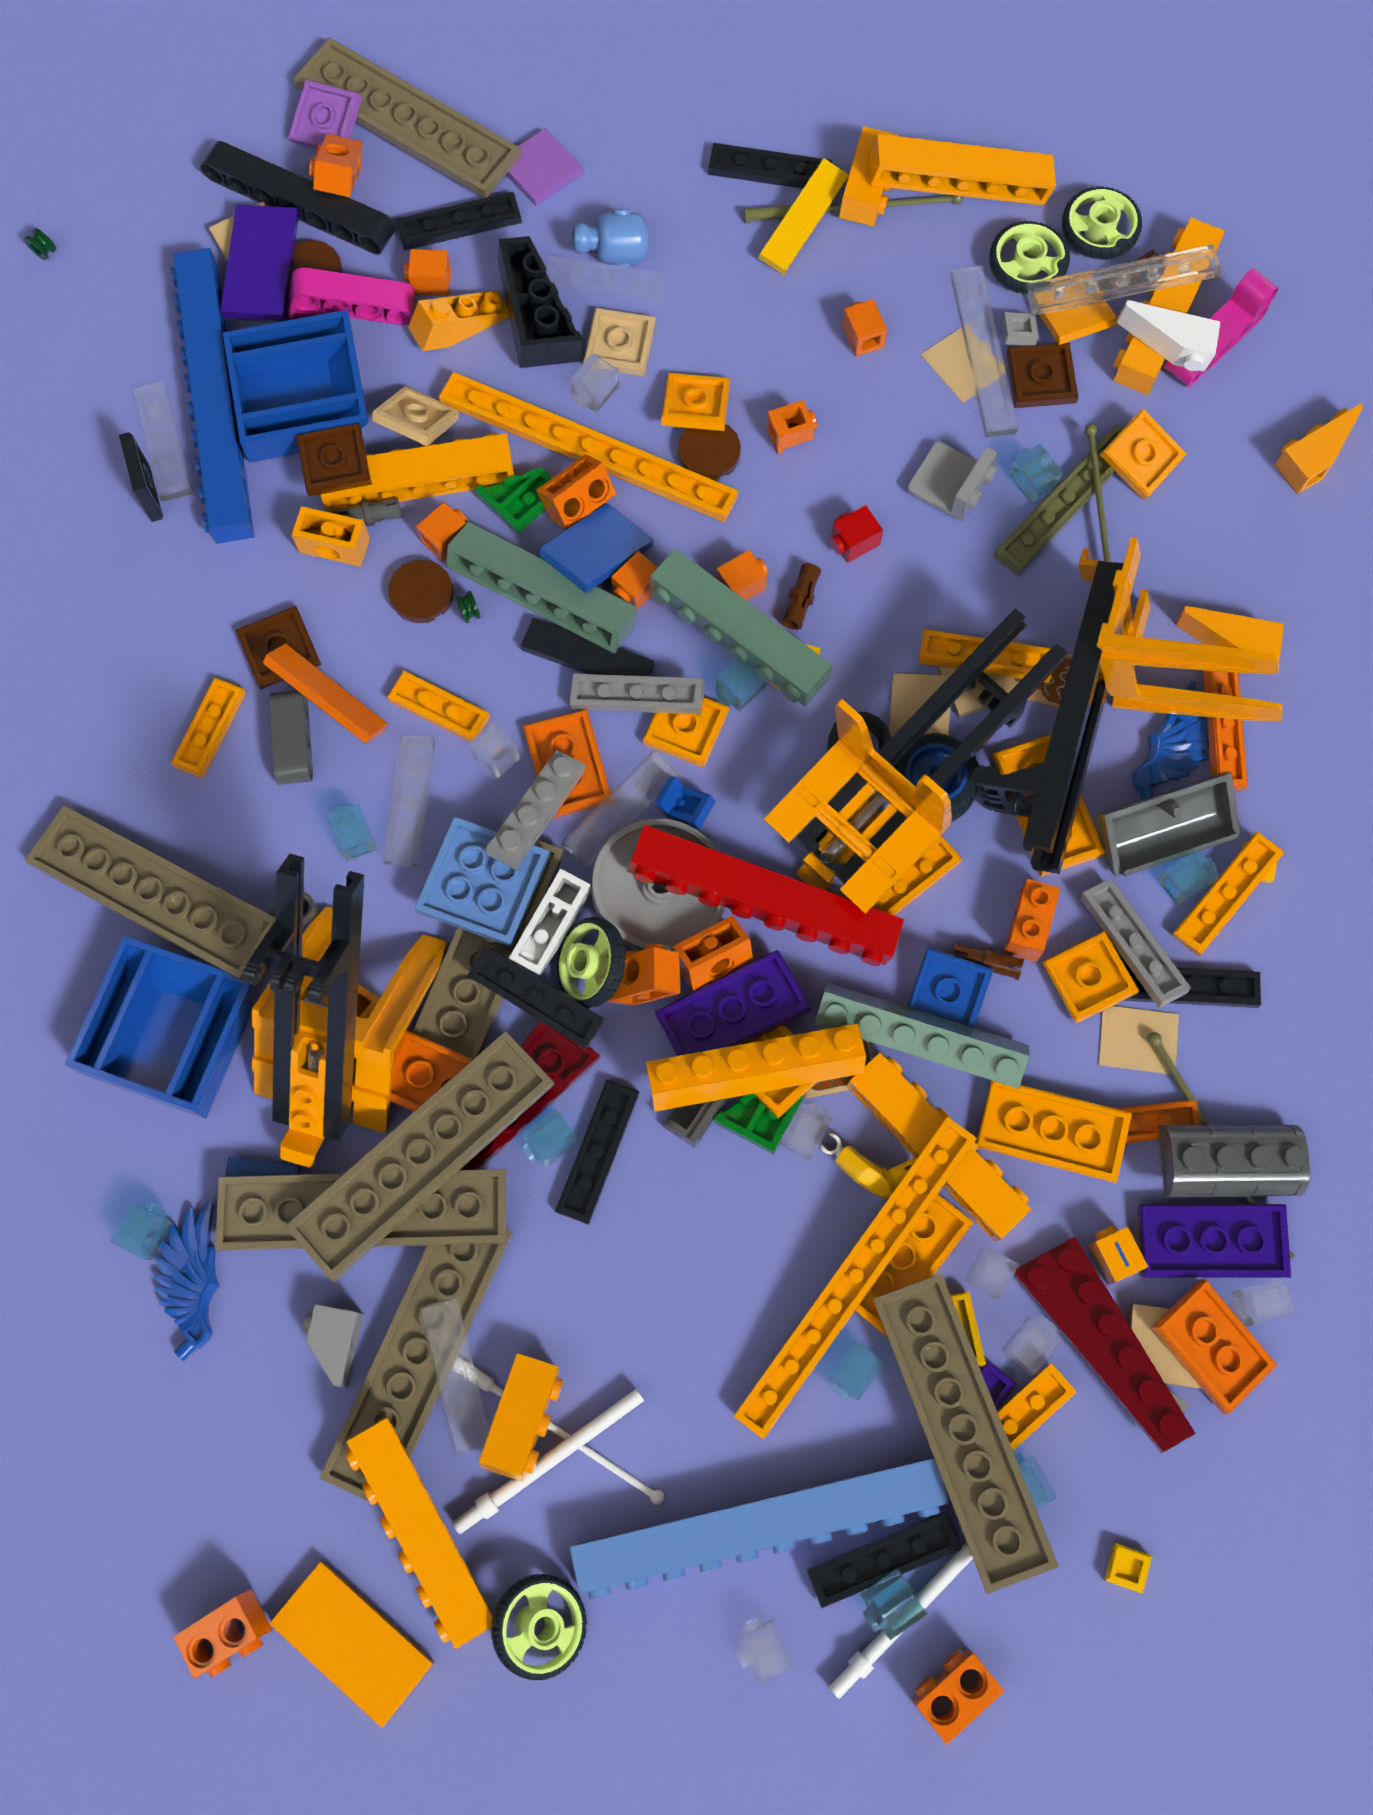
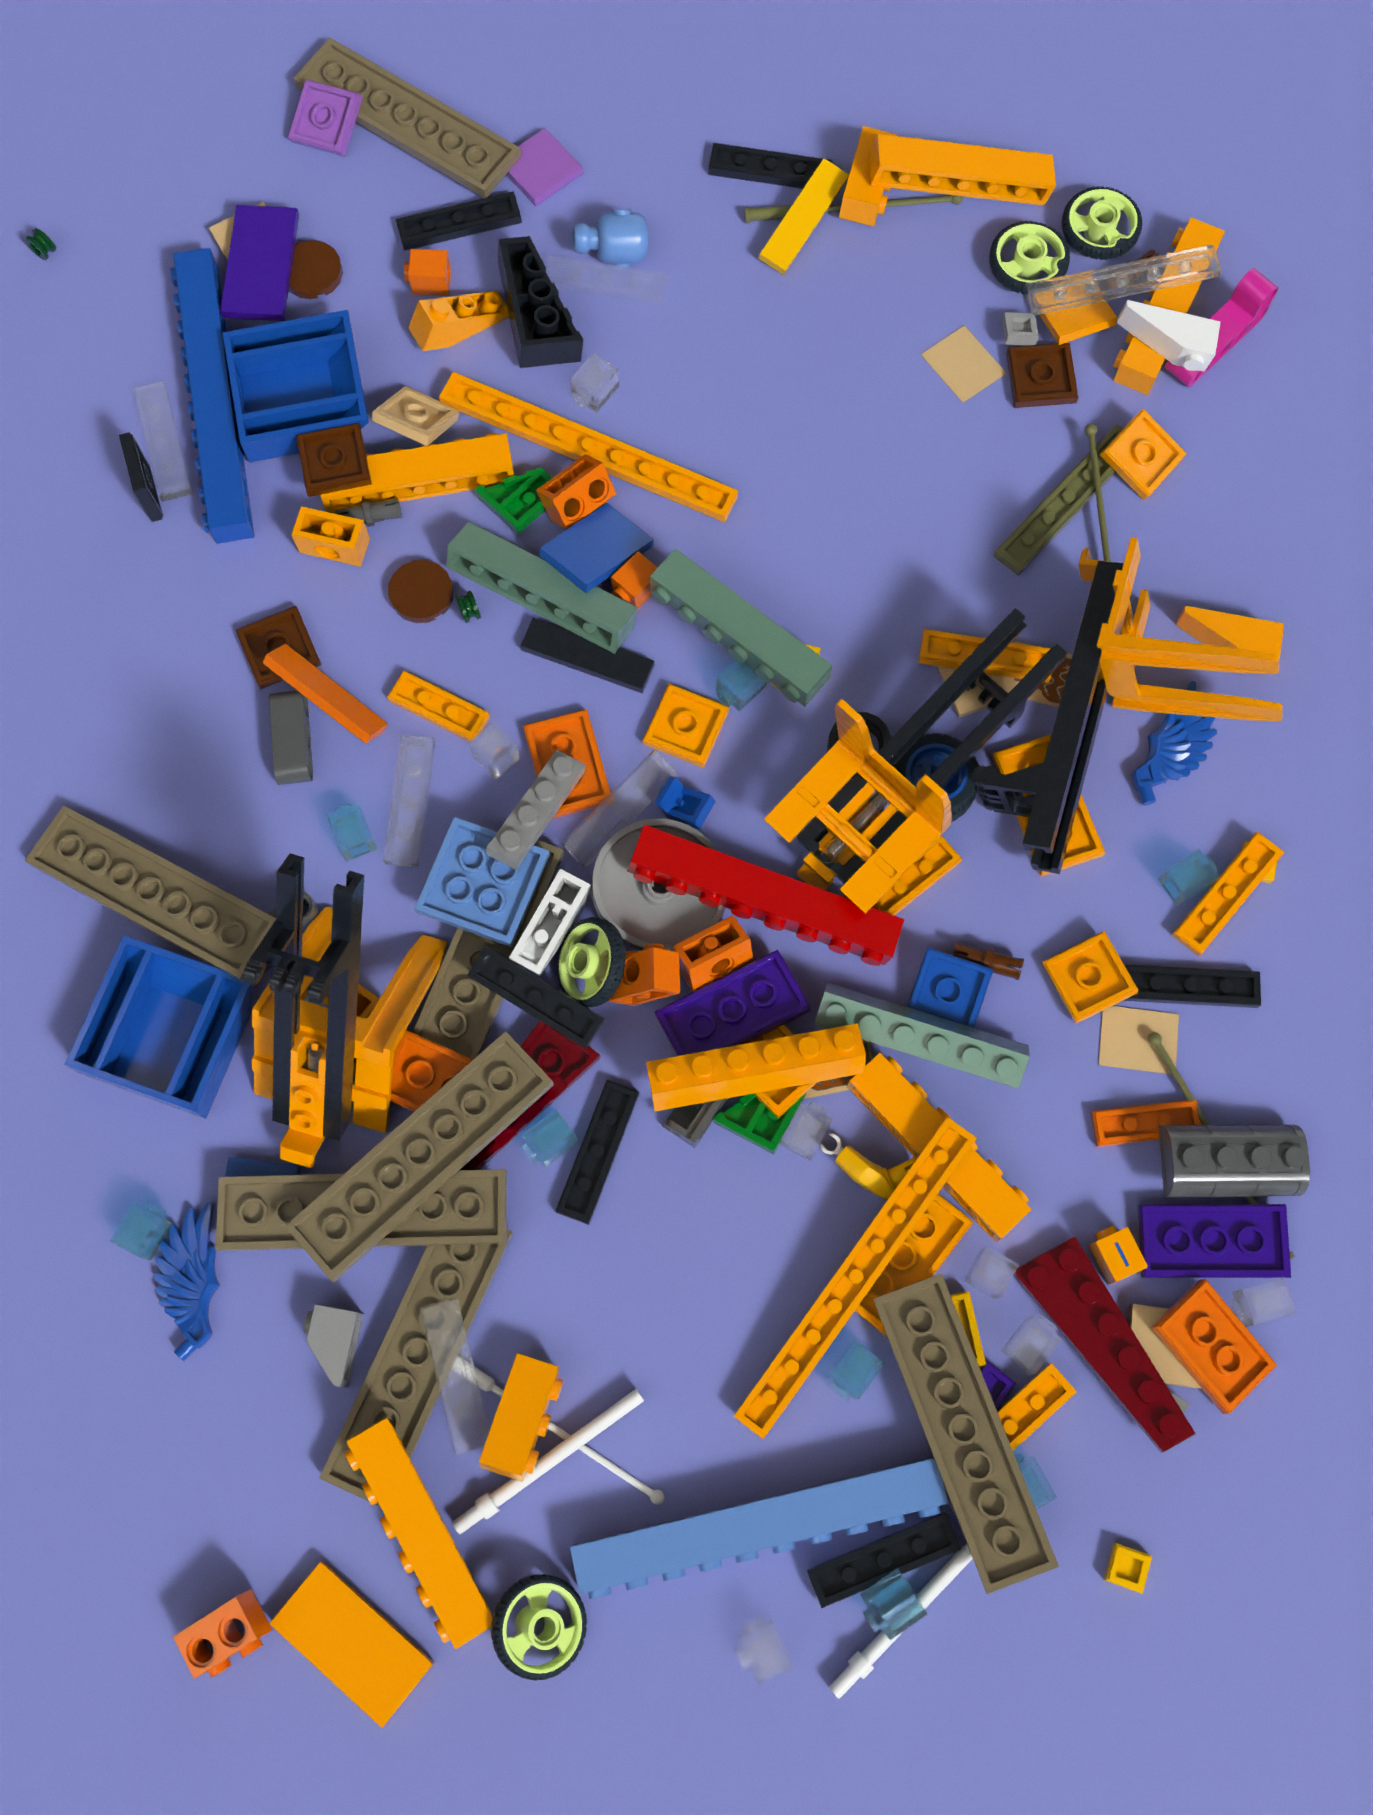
light orange tile [171,677,246,779] -> none
black beam [200,141,396,255] -> none
dark pink beam [288,268,414,325] -> none
orange brick [309,134,363,197] -> none
orange brick [416,502,468,562] -> none
light grey plate [569,674,705,714] -> none
tan tile [583,308,656,377] -> none
light orange tile [661,373,730,431] -> none
reddish brown tile [678,424,741,481] -> none
orange brick [716,549,769,600] -> none
orange brick [766,400,817,454] -> none
reddish brown pin [782,563,821,630] -> none
red brick [830,505,883,563] -> none
orange brick [842,299,887,357] -> none
tan sticker [889,673,951,738] -> none
light grey bracket [908,442,998,521] -> none
orange brick [911,1649,1005,1745] -> none
clear tile [950,266,1018,437] -> none
light orange tile [976,1080,1132,1183] -> none
orange brick [1003,878,1061,962] -> none
clear light blue brick [1009,444,1063,504] -> none
light grey plate [1080,878,1191,1008] -> none
dark grey container [1096,771,1240,877] -> none
orange tile [1203,670,1248,791] -> none
light orange slope [1275,403,1363,494] -> none

